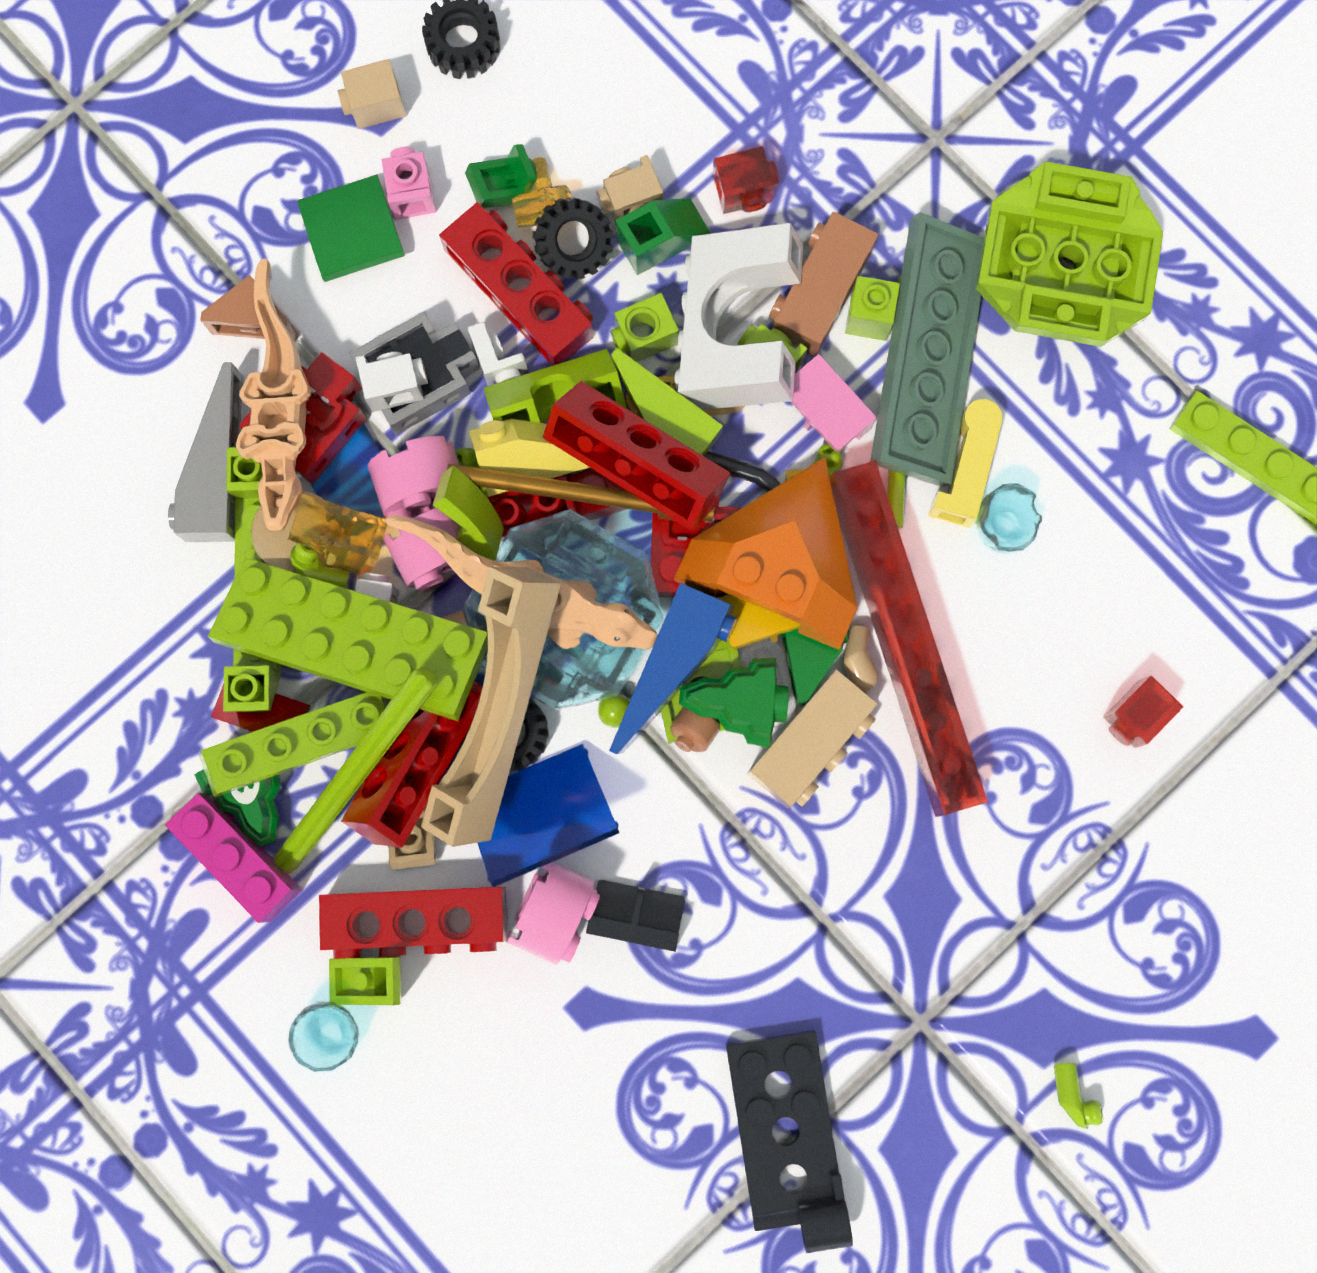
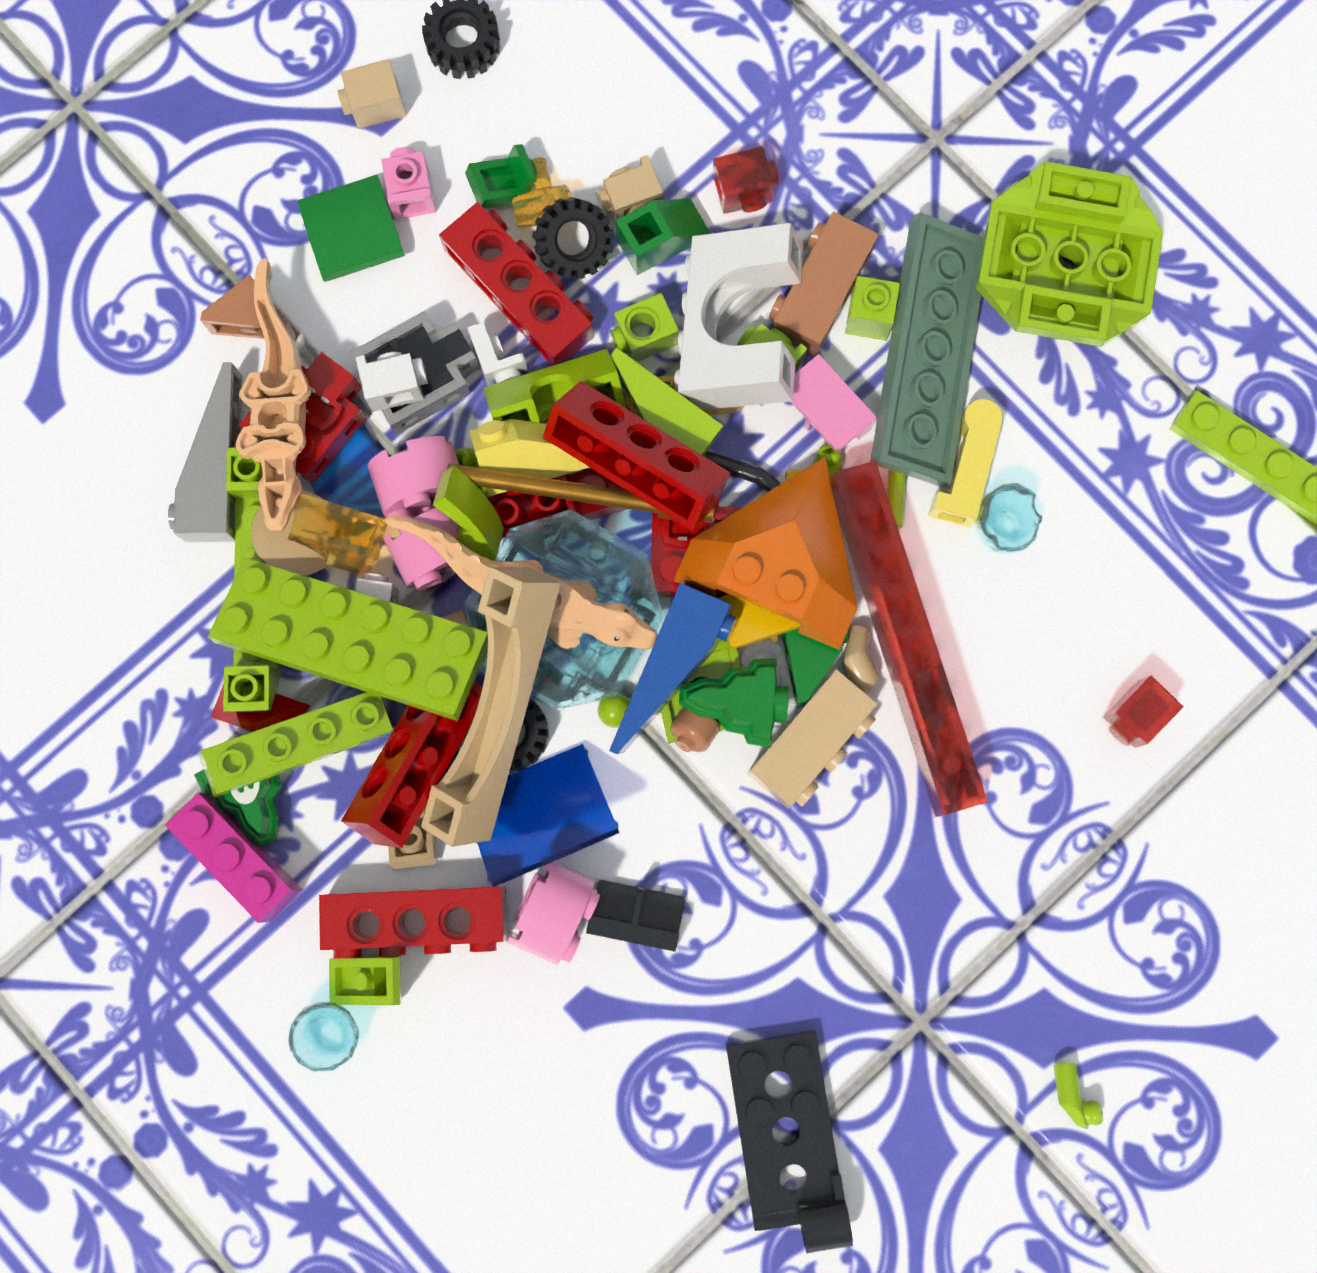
lime axle [274,667,437,873] -> none
lime arm [290,539,348,588] -> none

